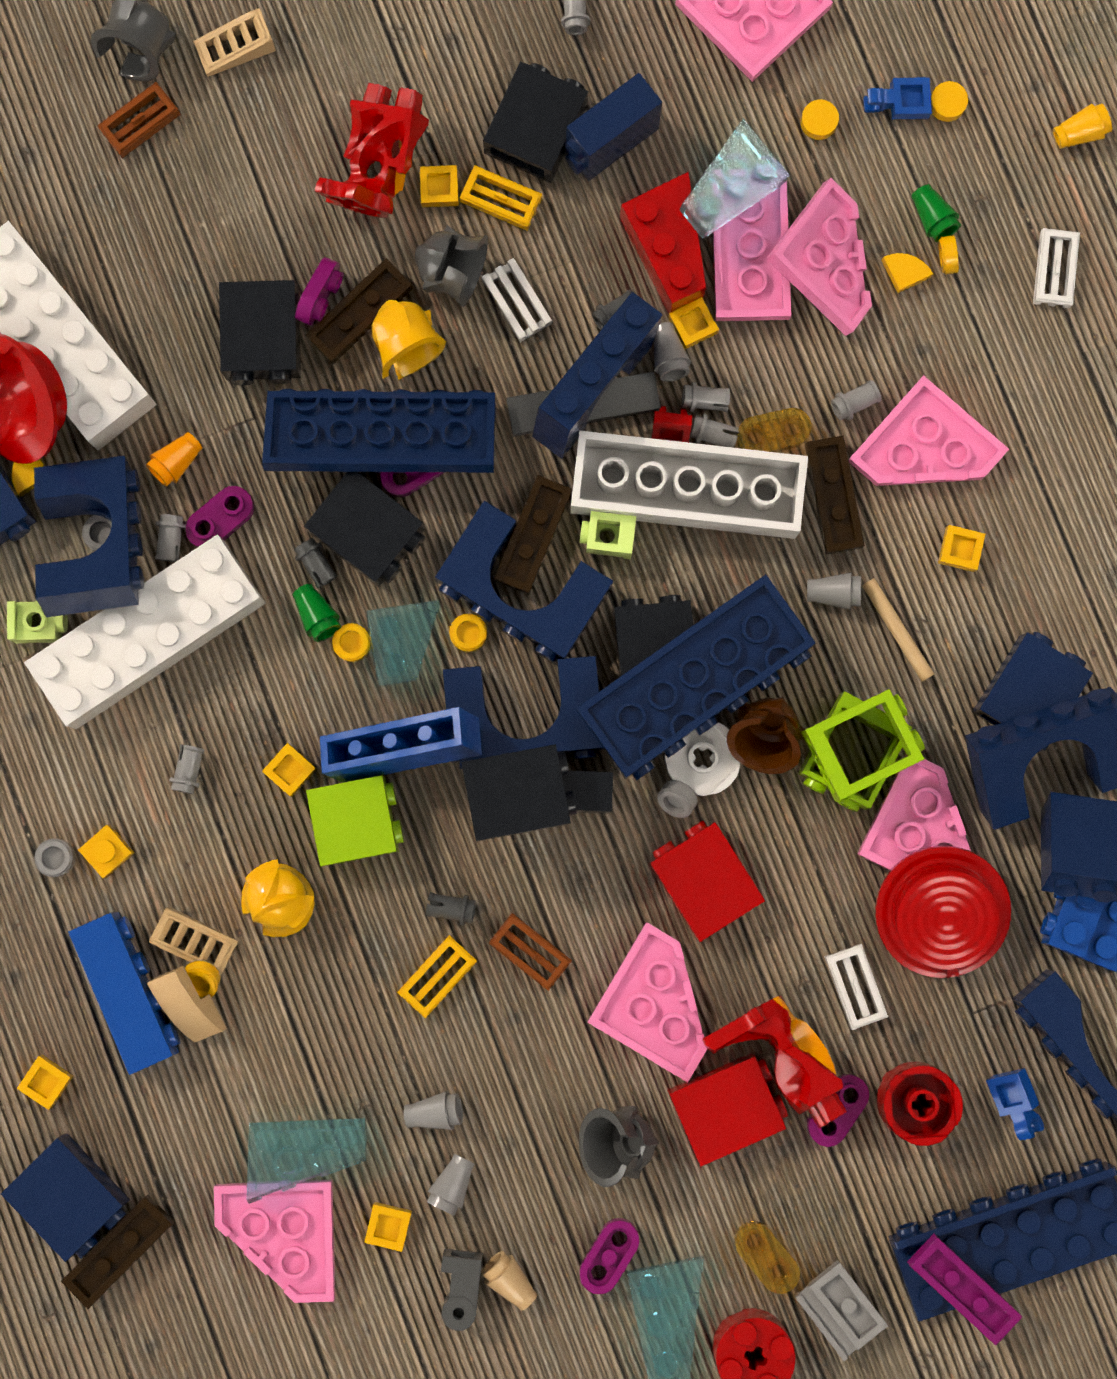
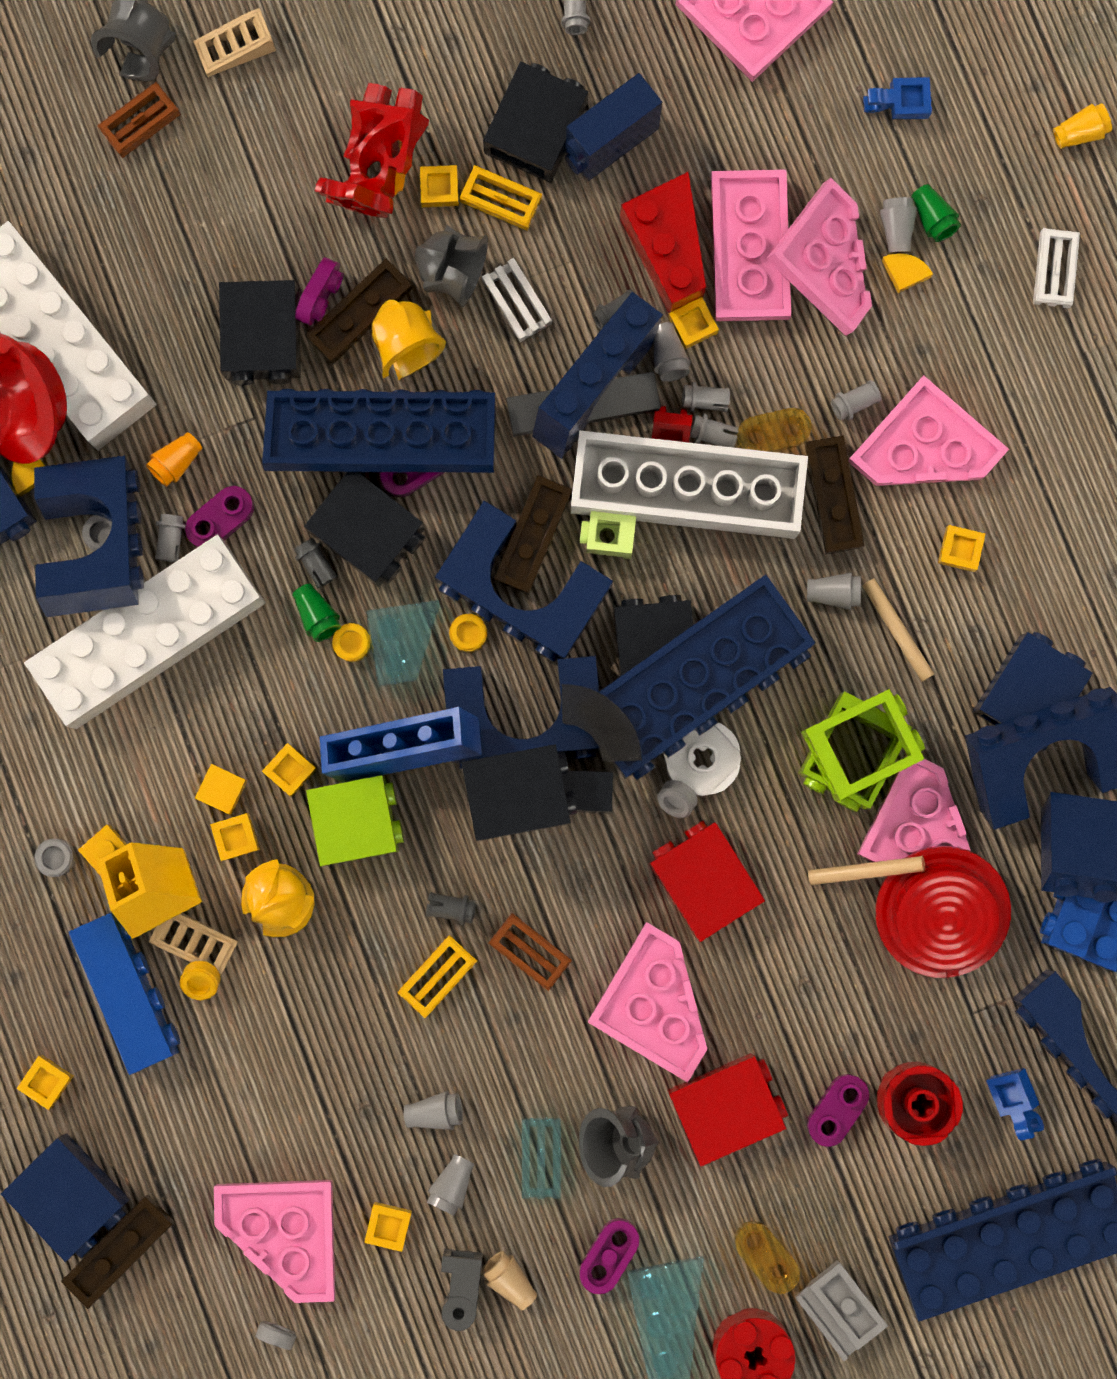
yellowish green brick [7,601,68,644] -> none
tan slope [147,966,227,1043] -> none
light grey pin [169,744,204,794] -> none
clear light blue wing [246,1118,367,1204] -> none
clear light blue wing [679,118,790,239] -> none
red hips [702,995,847,1129] -> none
reddish brown helmet [726,697,805,775] -> none
yellow tile [800,99,839,140] -> none
white tile [824,944,888,1030] -> none
magenta plate [907,1233,1022,1346] -> none
yellow tile [931,81,968,122] -> none
yellow tile [938,235,959,275] -> none
none -> yellow slope [97,842,202,939]
none -> yellow tile [195,764,248,815]
none -> yellow plate [210,813,260,861]
none -> light grey tile [255,1321,297,1350]
none -> clear light blue tile [522,1118,561,1199]
none -> clear smoke tile [562,684,642,762]
none -> tan bar [808,856,925,885]
none -> light grey cone [879,197,917,254]

